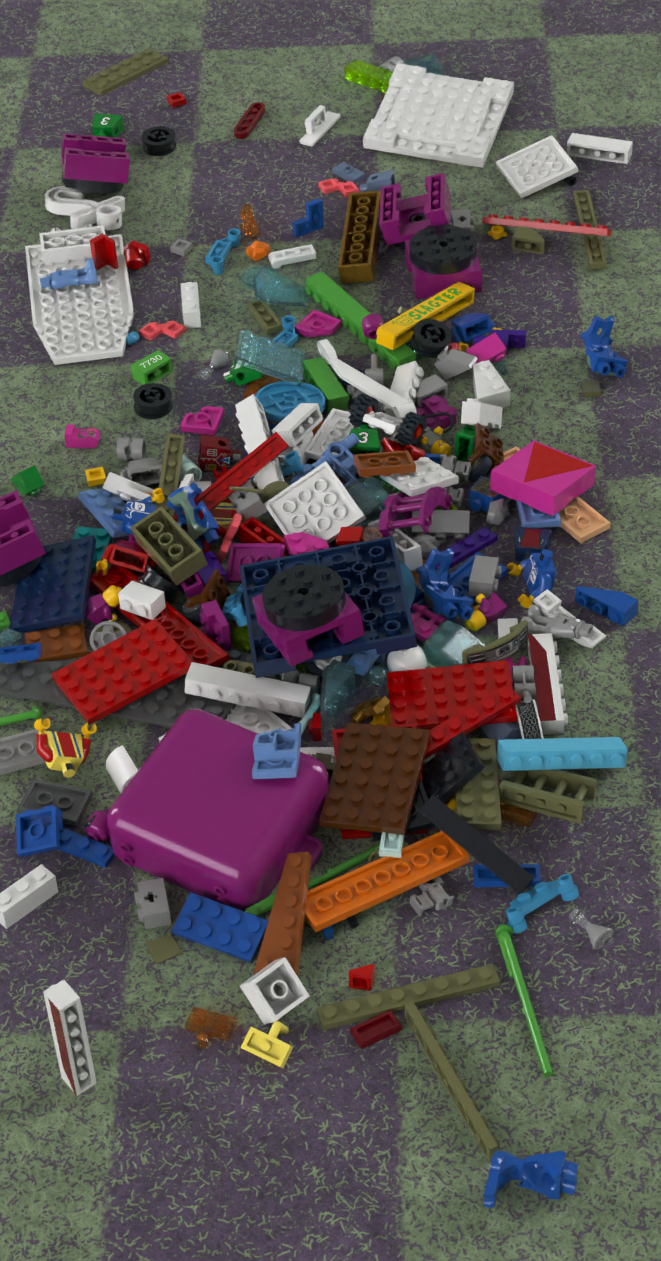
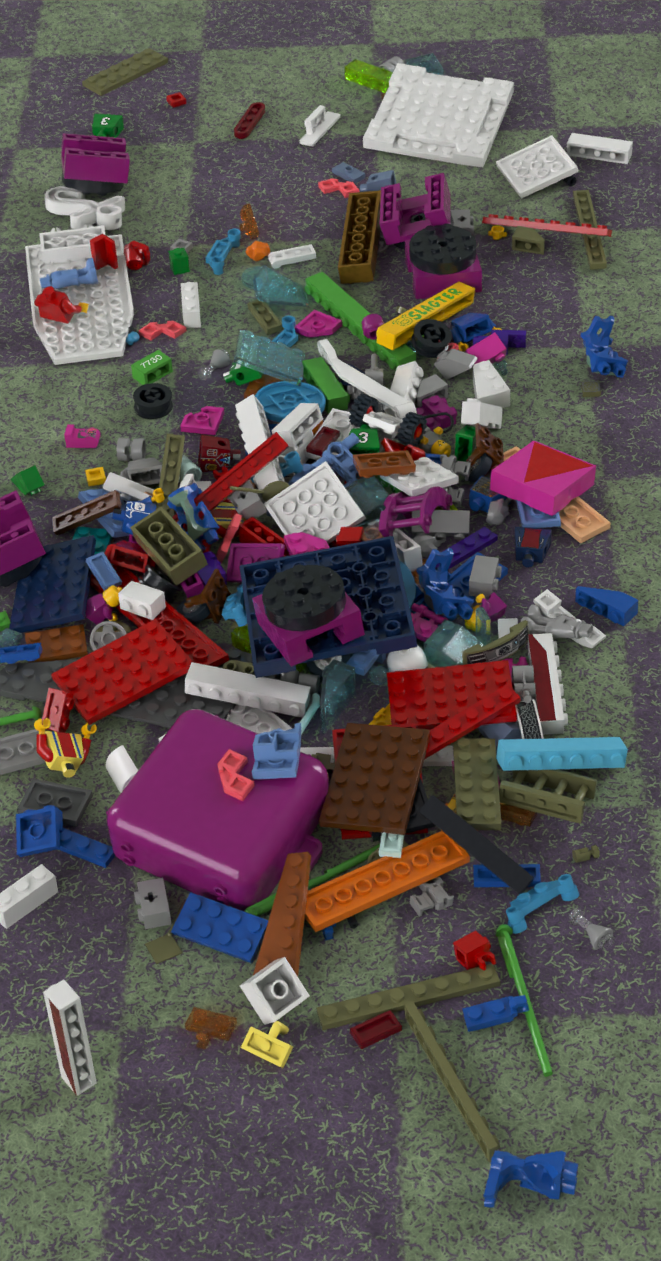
magenta head [84,810,110,842] -> none
black wheel [142,126,176,156] -> none
magenta plate [199,600,231,651] -> none
blue plate [292,198,324,238] -> none
red plate [309,713,322,741] -> none
red slope [349,964,375,991] -> none
pearl gold plate [350,696,390,724] -> none
black plate [421,731,485,803] -> none
blue torso [507,549,556,608] -> none
none -> red torso [34,286,89,324]
none -> red bracket [42,688,74,733]
none -> reddish brown plate [52,490,121,535]
none -> medium blue tile [86,552,122,591]
none -> green brick [168,248,190,275]
none -> coral tile [217,749,255,801]
none -> dark red tile [306,426,340,457]
none -> red brick [453,930,496,970]
none -> blue hinge [462,995,529,1032]
none -> clear light blue tile [476,607,491,647]
none -> olive piece [572,845,600,863]

